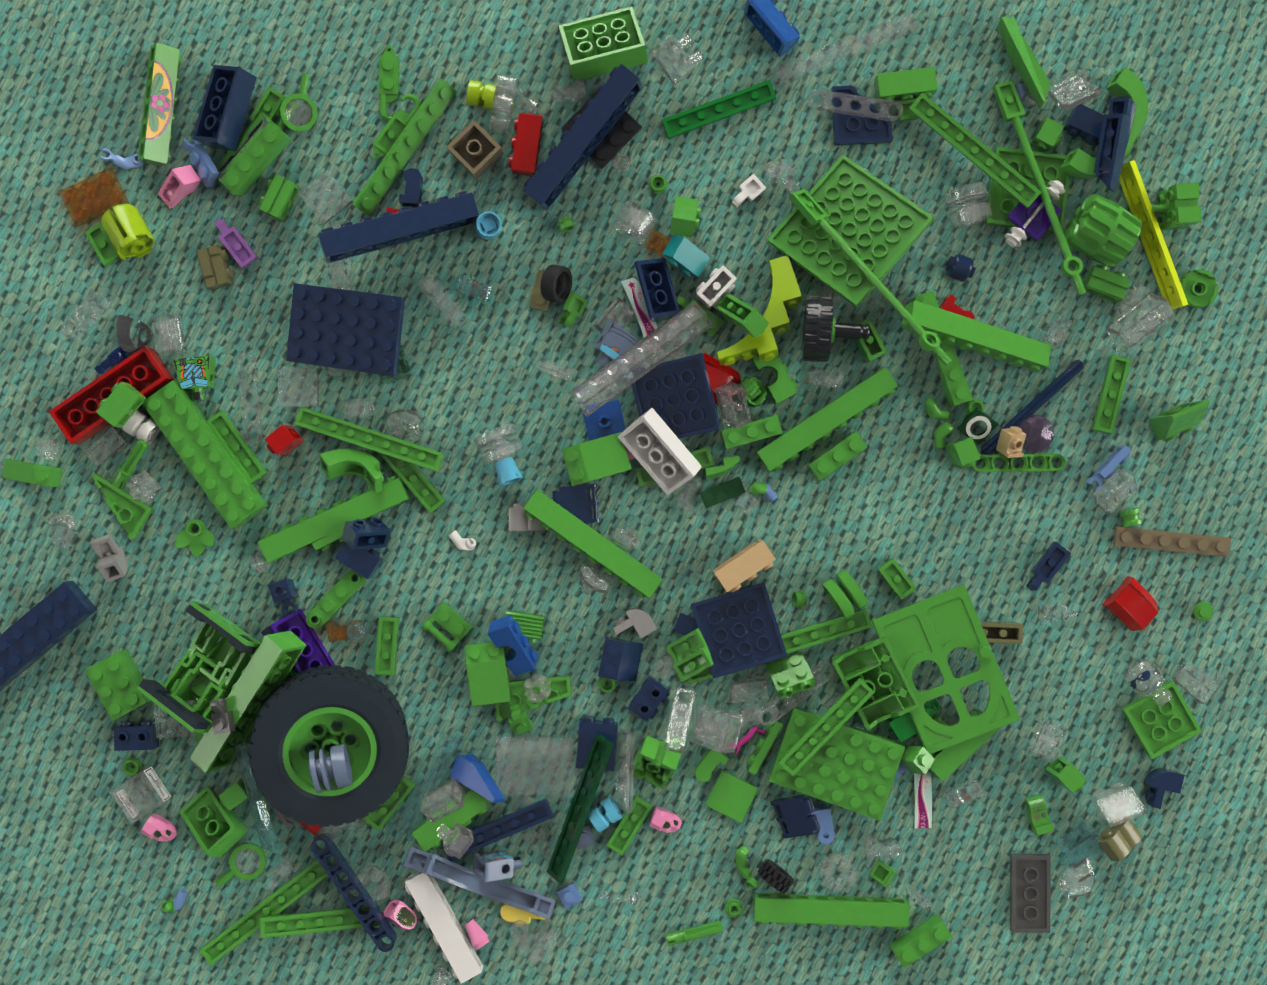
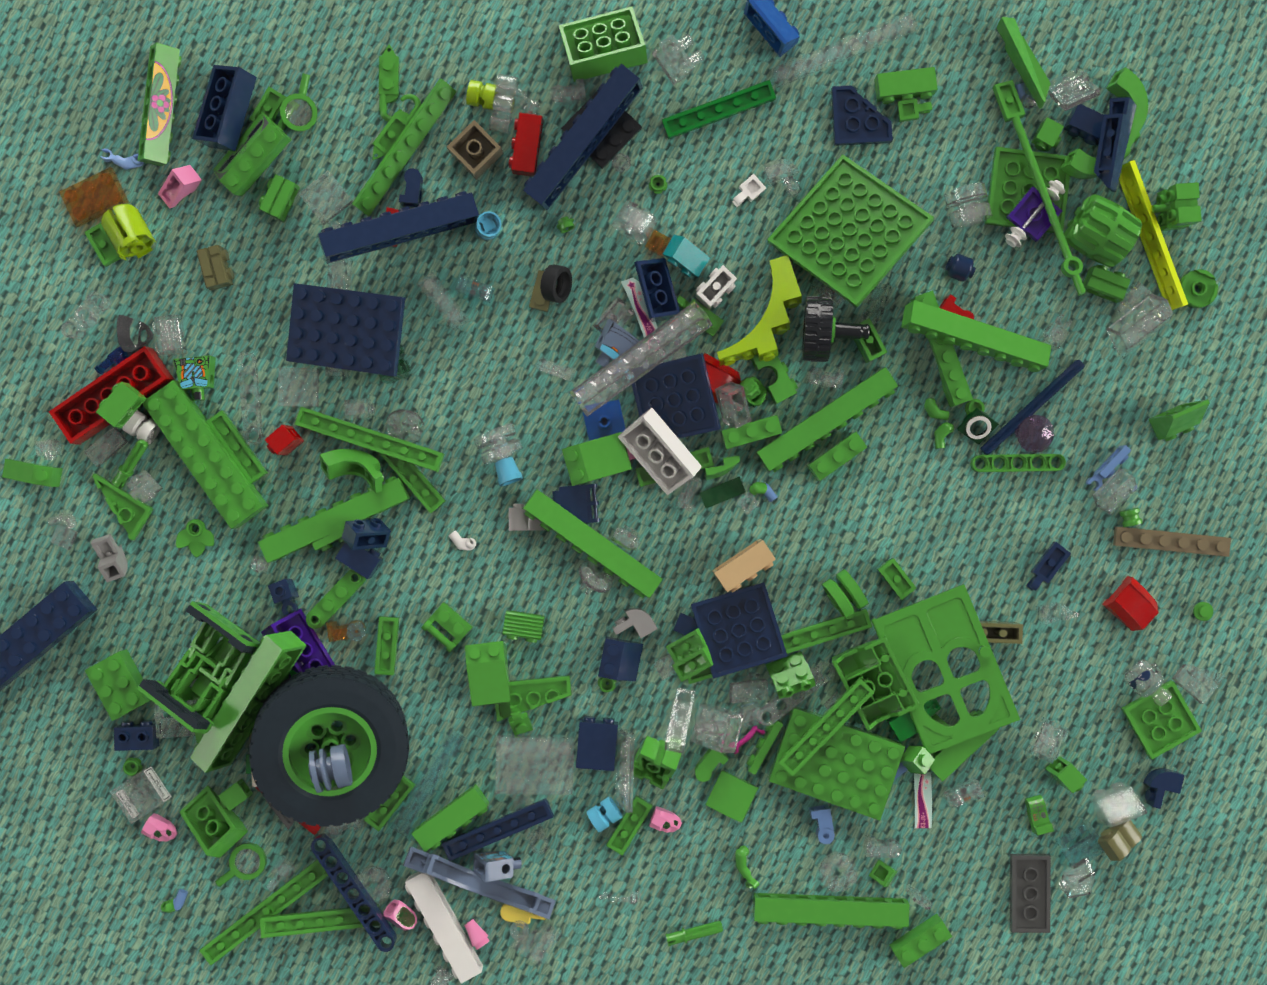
medium blue plate [181,138,219,187] -> none
dark grey plate [210,698,236,735] -> none
medium lavender plate [214,218,259,269] -> none
clear light blue tile [234,741,278,852] -> none
clear brick [420,778,466,823] -> none
clear brick [437,822,474,859] -> none
blue slope [449,753,505,803] -> none
blue arch [487,615,538,676] -> none
clear brick [523,673,552,703] -> none
dark green plate [547,734,614,882] -> none
medium blue plate [557,882,583,909] -> none
bright green plate [558,292,588,328] -> none
sand blue plate [577,824,596,850] -> none
dark blue brick [628,675,670,722] -> none
bright green brick [669,196,701,237] -> none
bright green brick [715,293,769,339] -> none
bright green plate [724,898,743,918] -> none
black tyre [757,859,794,894] -> none
dark blue plate [770,795,821,838] -> none
bright green bar [788,189,952,366] -> none
bright green plate [792,590,807,609] -> none
clear beam [808,90,903,121] -> none
bright green plate [909,93,1042,208] -> none
bright green brick [945,437,981,469] -> none
tan brick [996,426,1026,458] -> none
bright green plate [1091,355,1131,434] -> none

